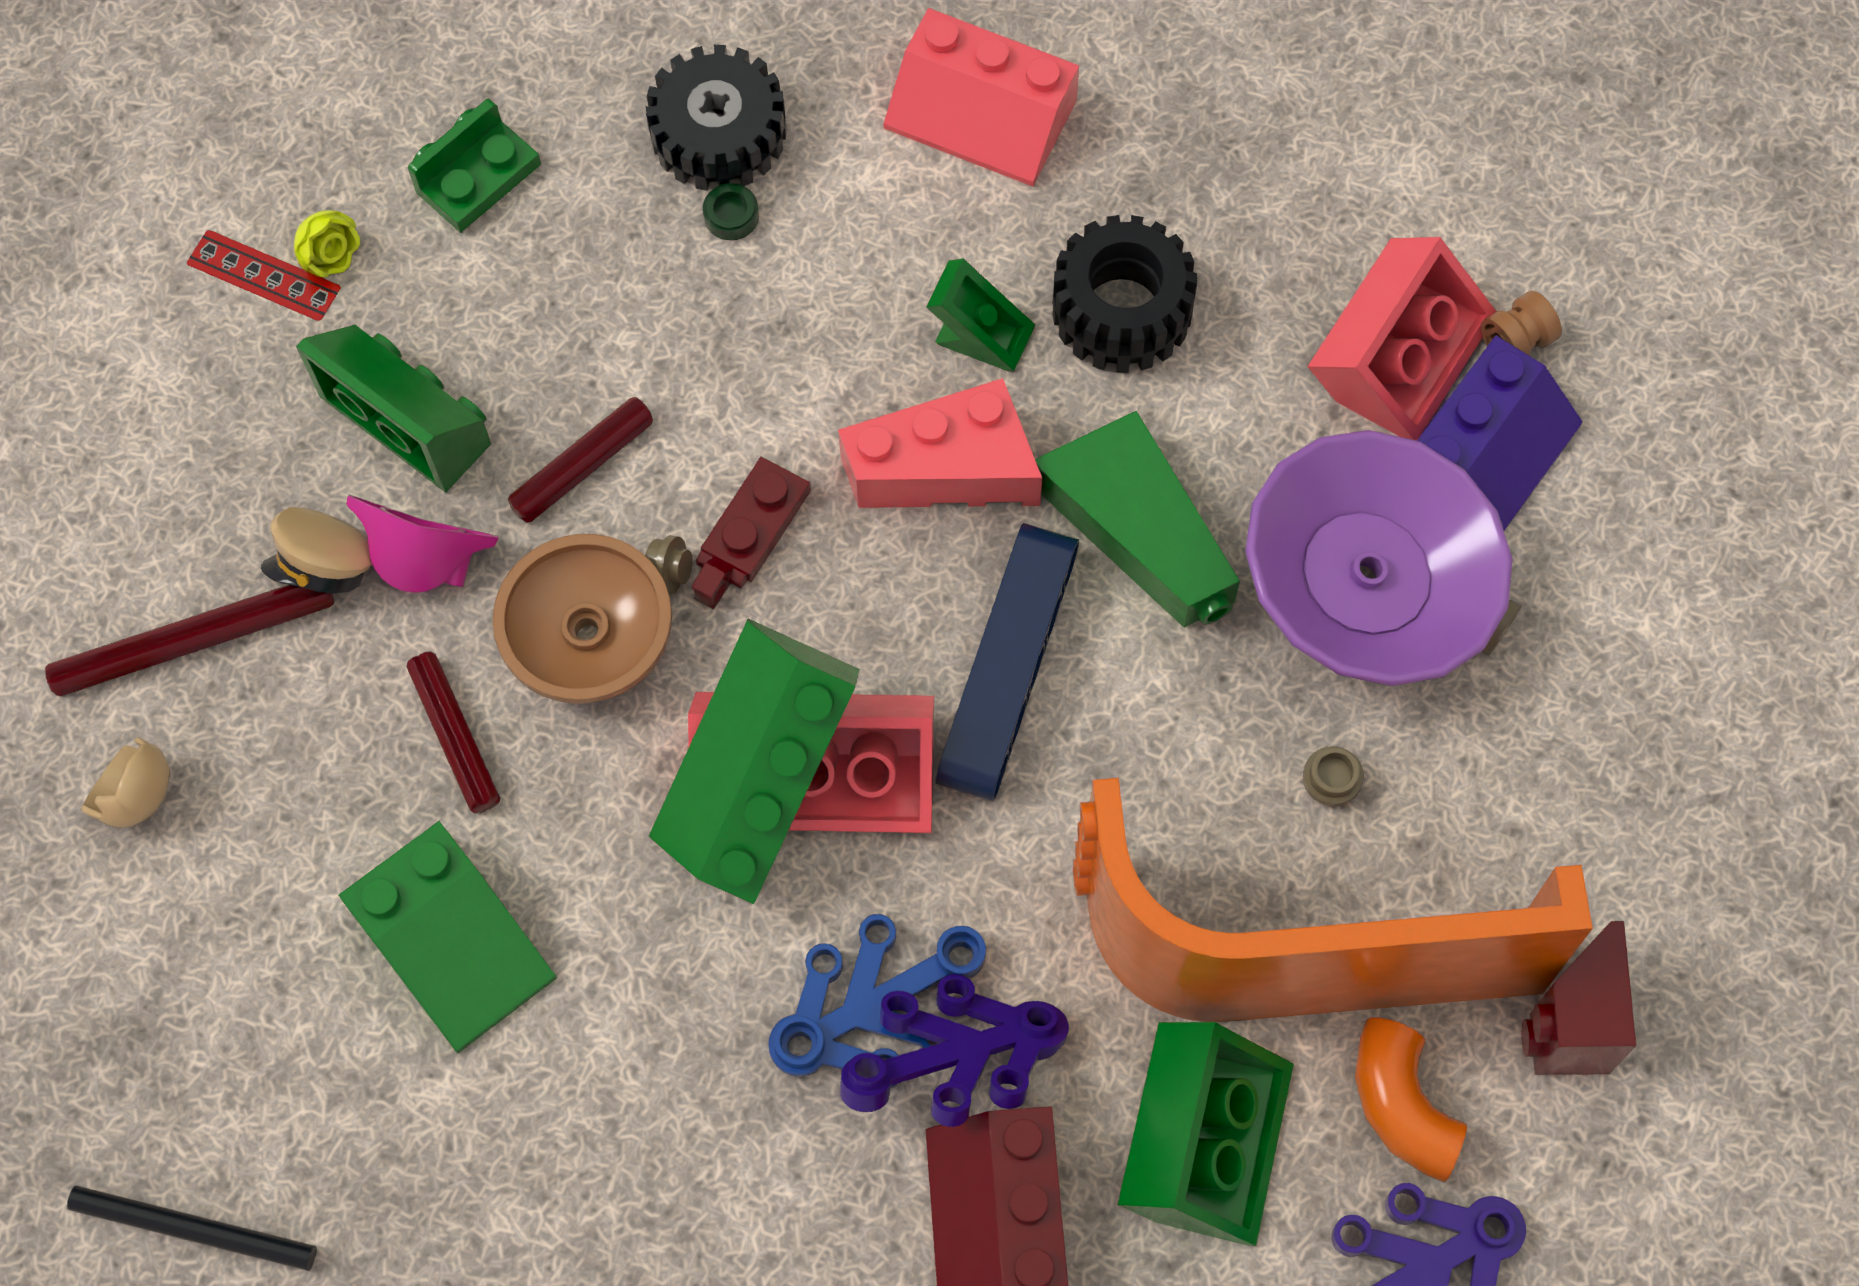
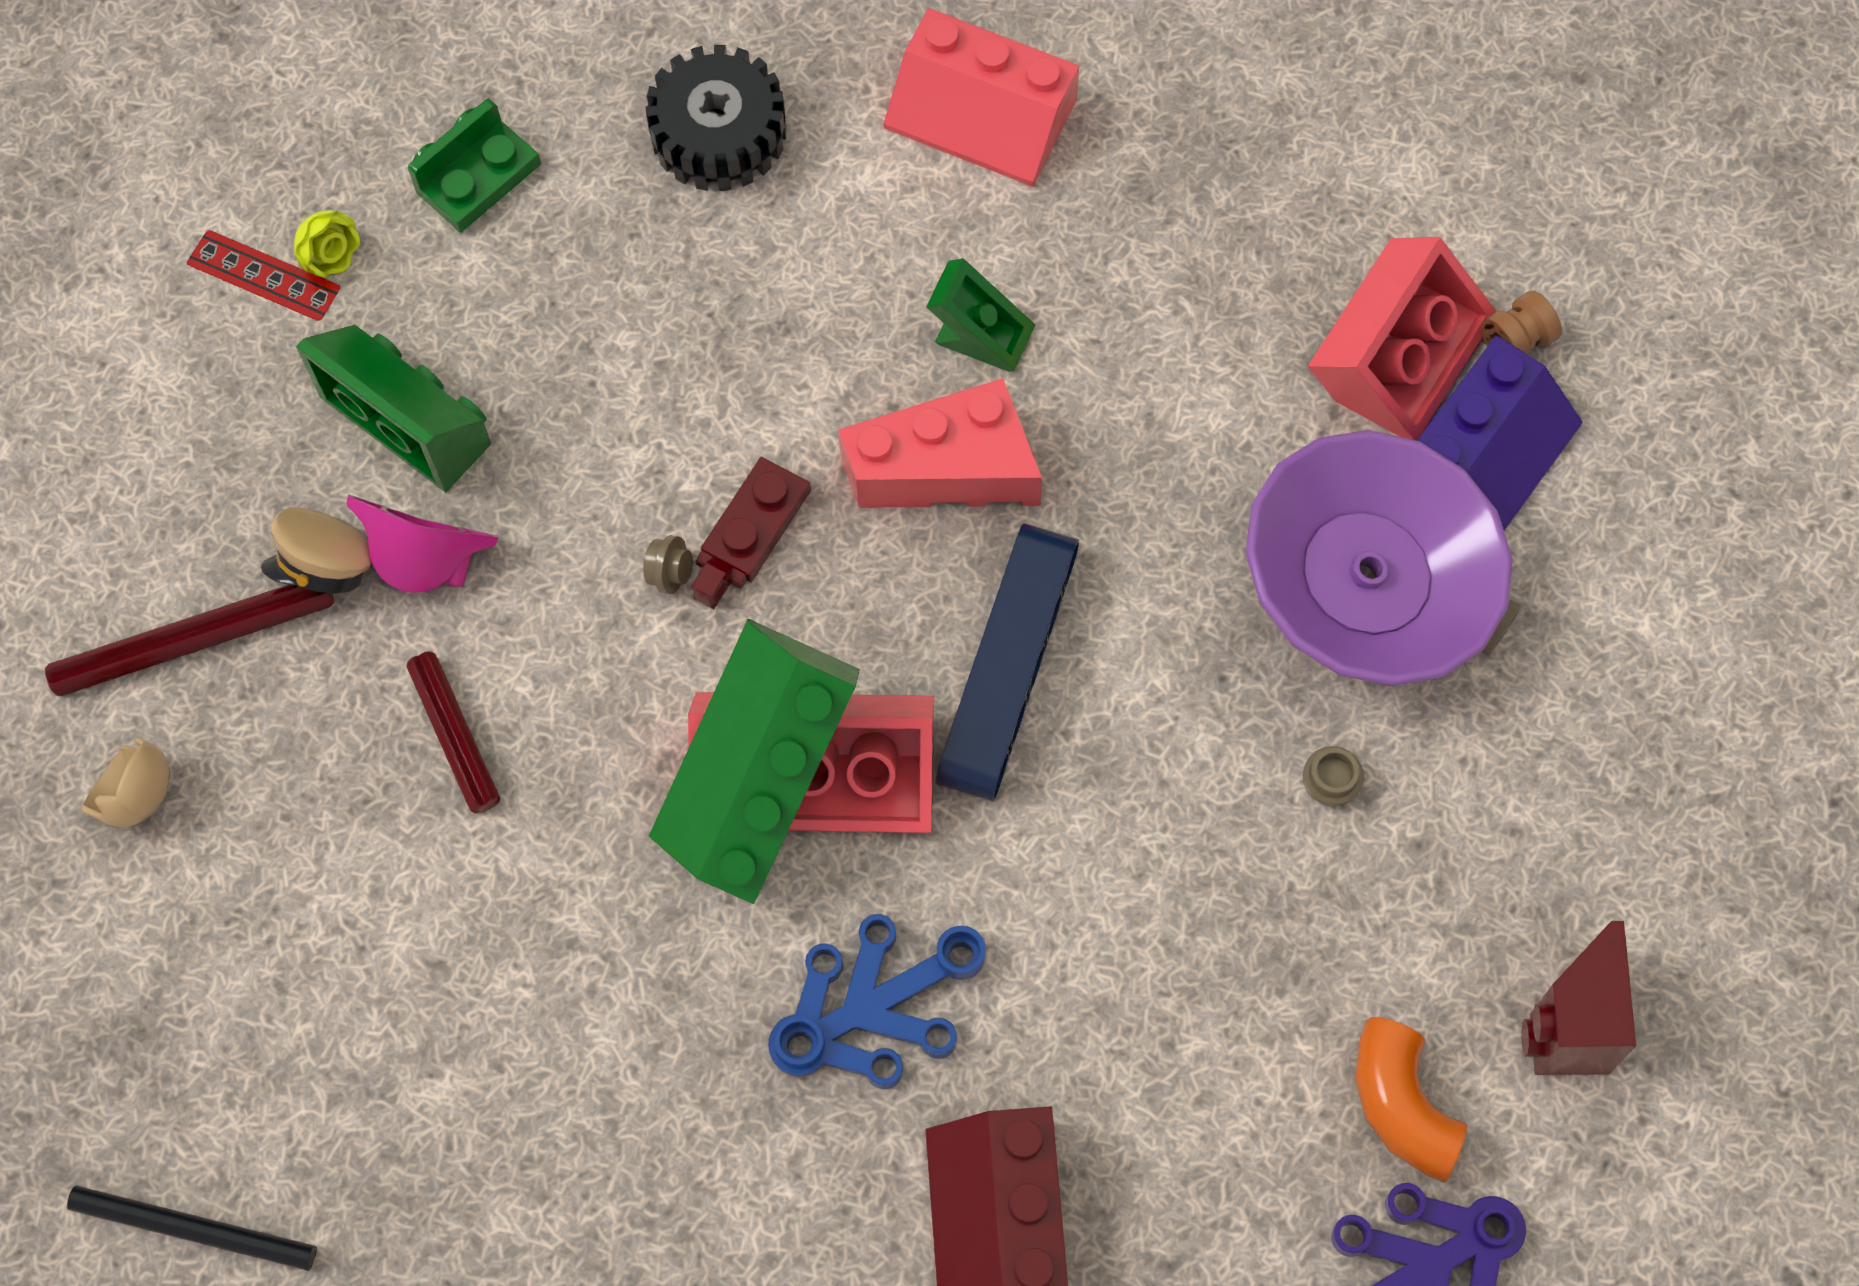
green slope [338,821,557,1054] -> none
medium nougat dish [493,534,672,704] -> none
dark red axle [508,397,653,523] -> none
dark green tile [703,183,759,240] -> none
dark purple plant [840,974,1069,1127] -> none
green slope [1035,411,1240,628] -> none
black tyre [1052,215,1197,373] -> none
orange panel [1073,778,1593,1022] -> none
green slope [1117,1022,1294,1246] -> none

